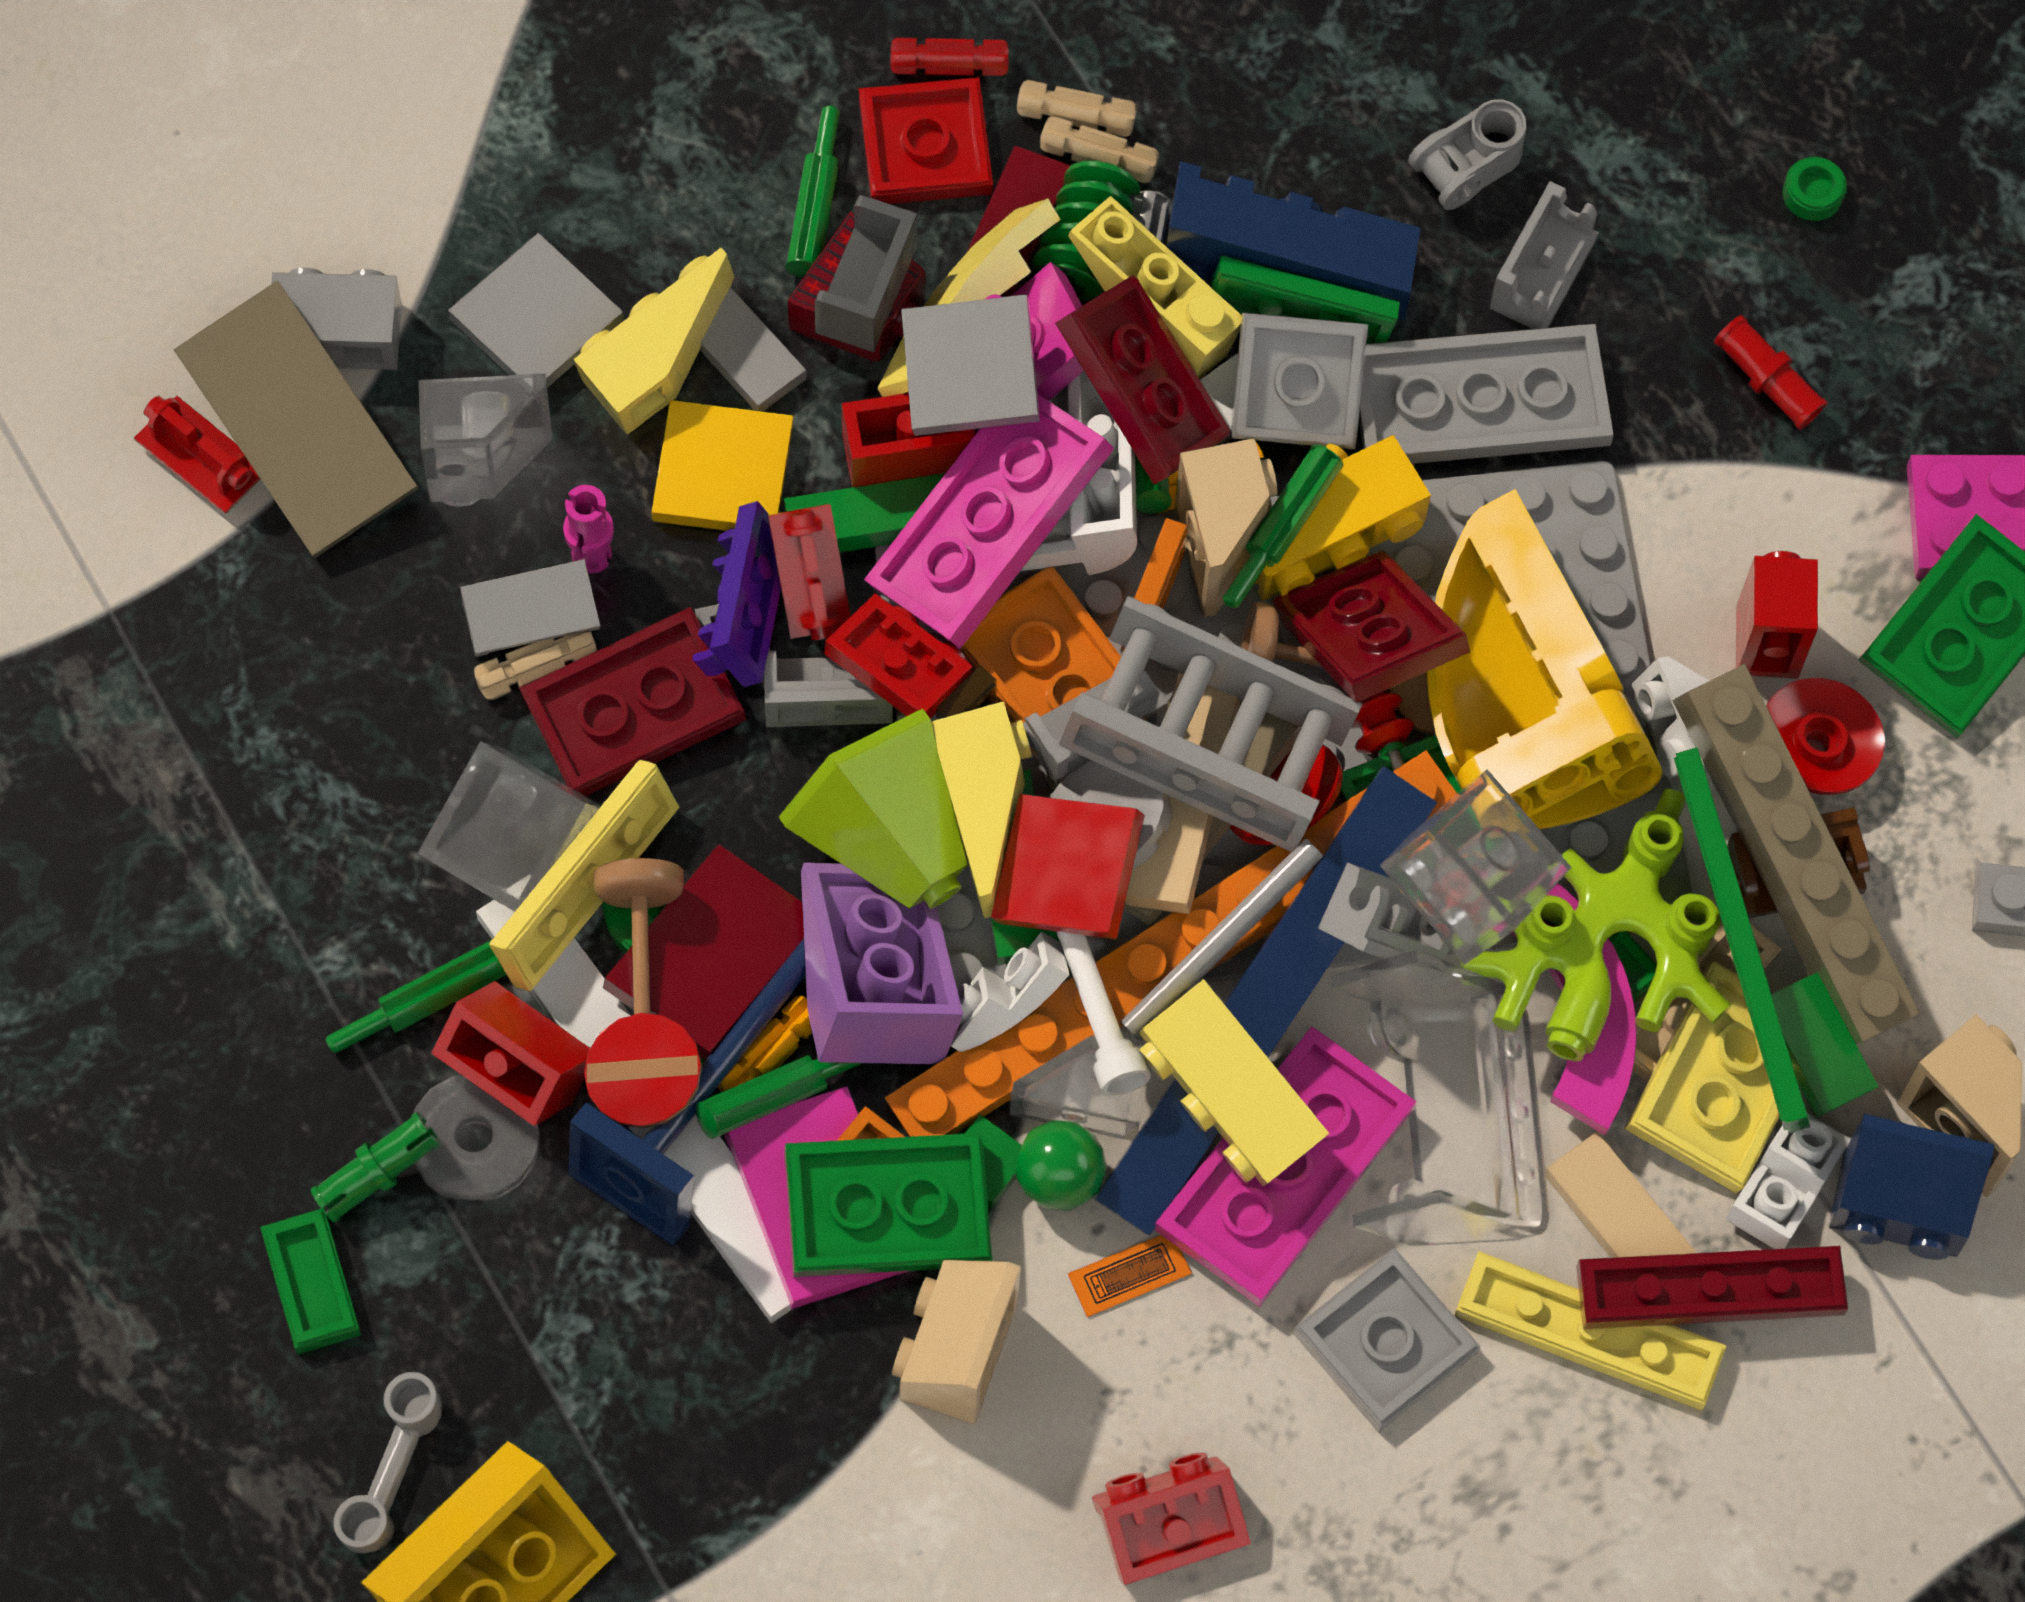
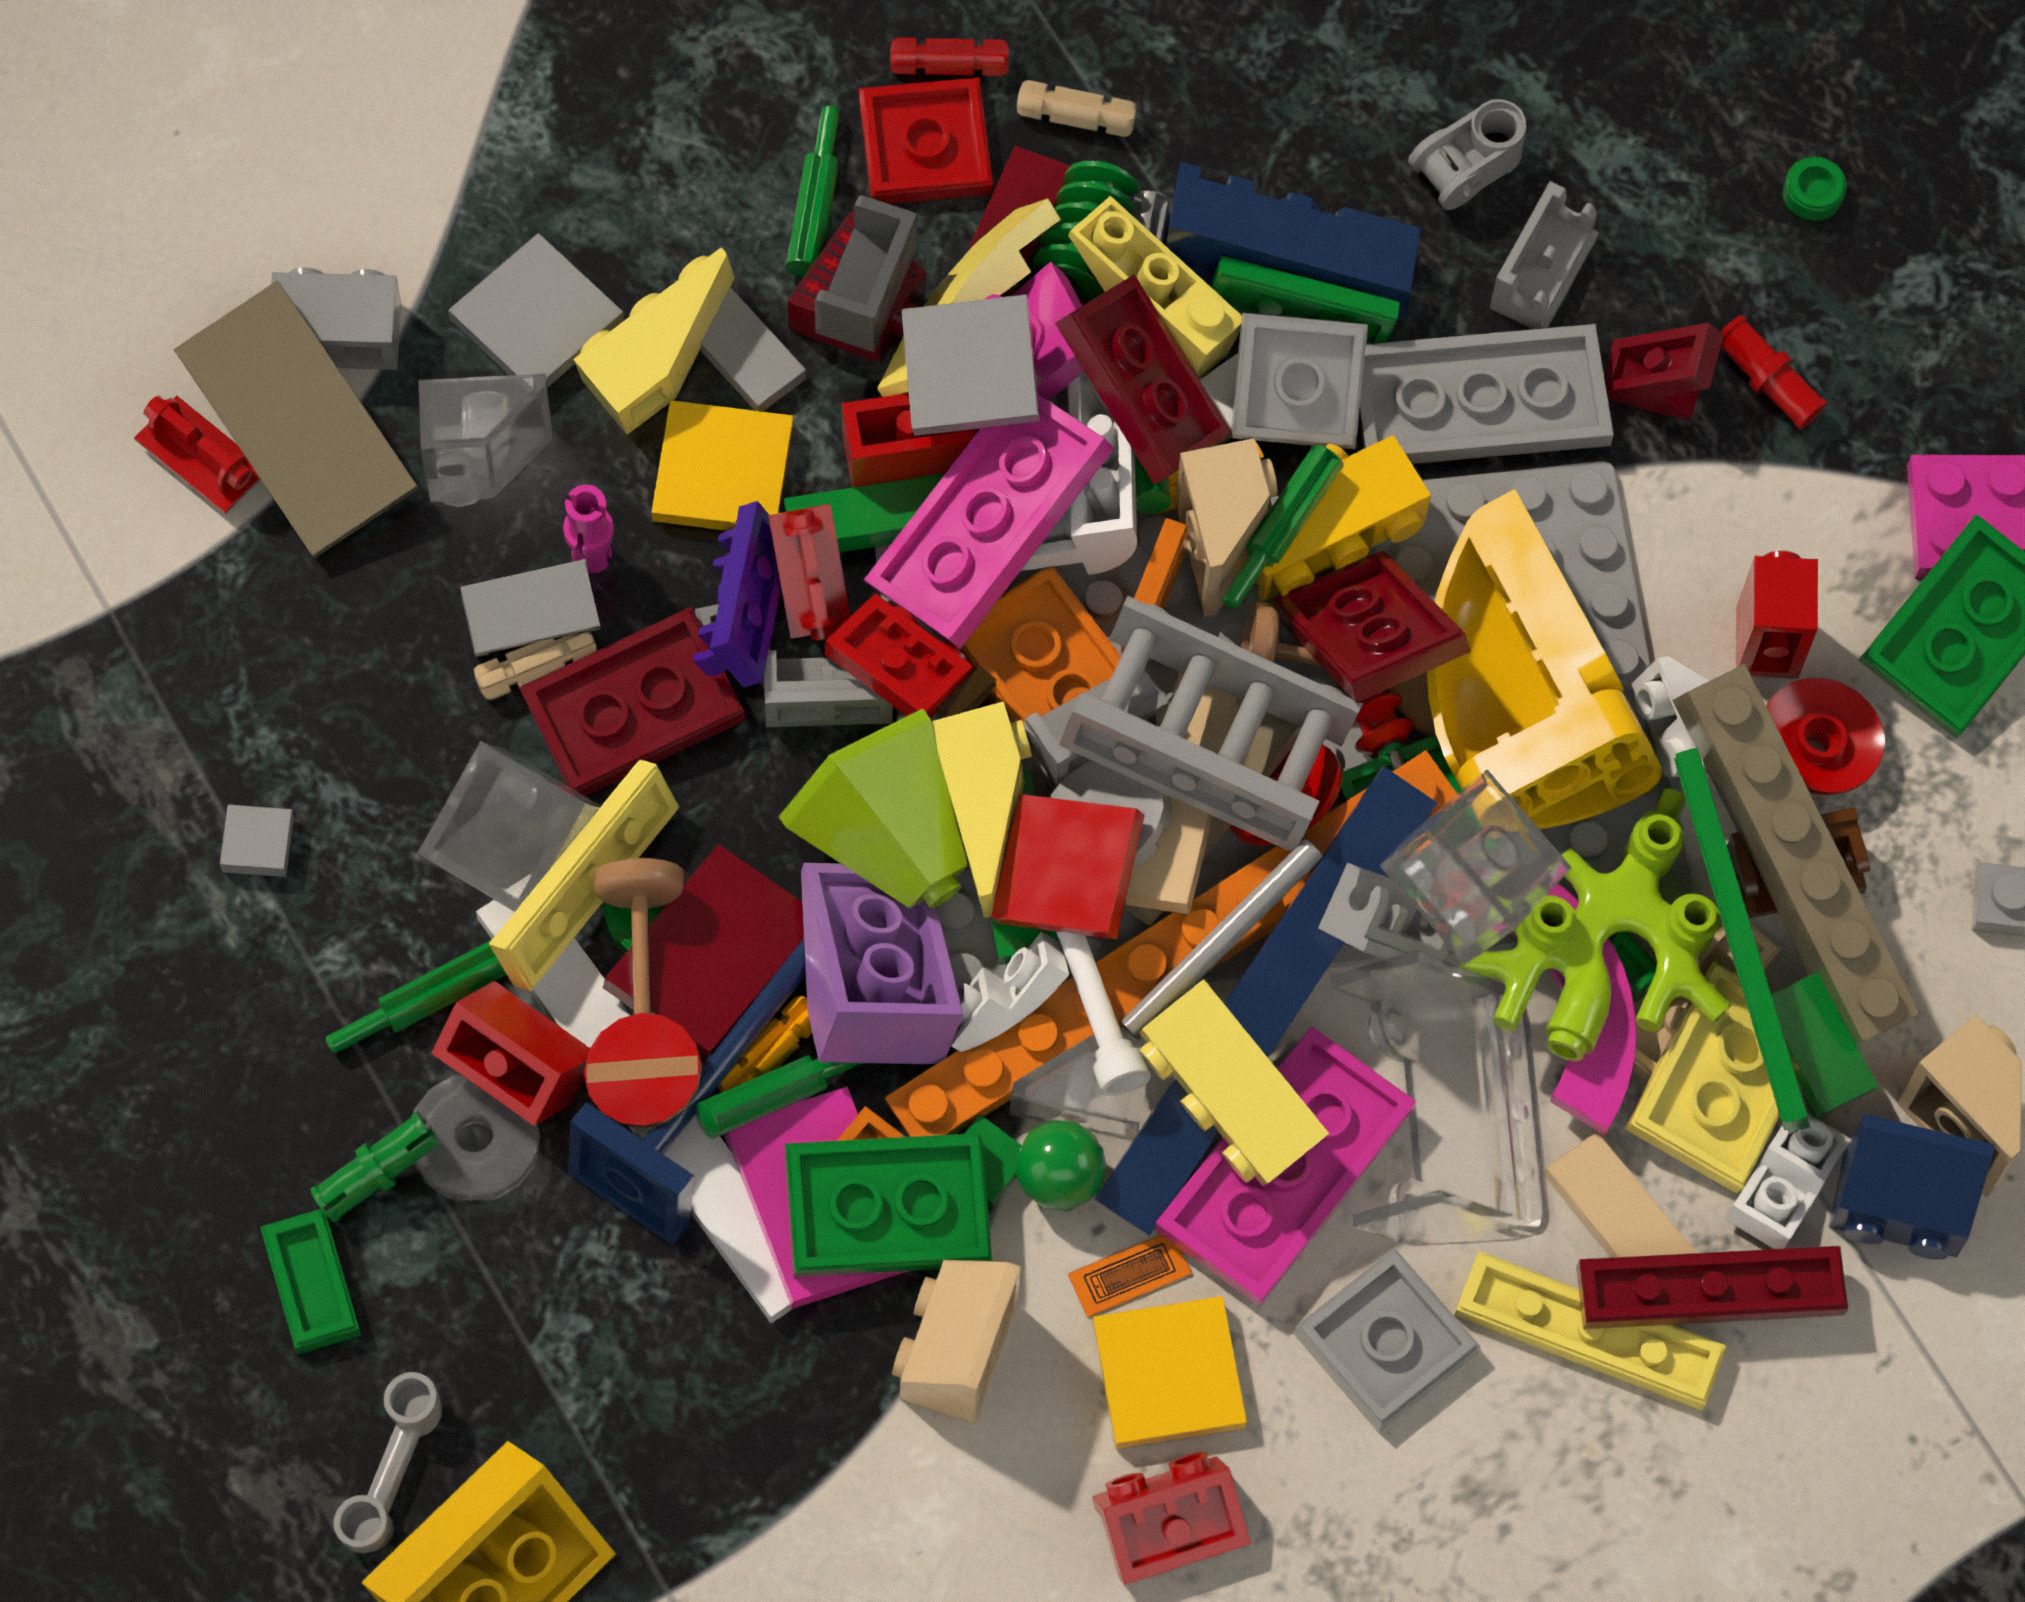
tan axle [1040,116,1159,183] -> none
none -> light grey tile [220,805,294,877]
none -> yellow tile [1092,1296,1247,1449]
none -> dark red slope [1604,323,1724,419]

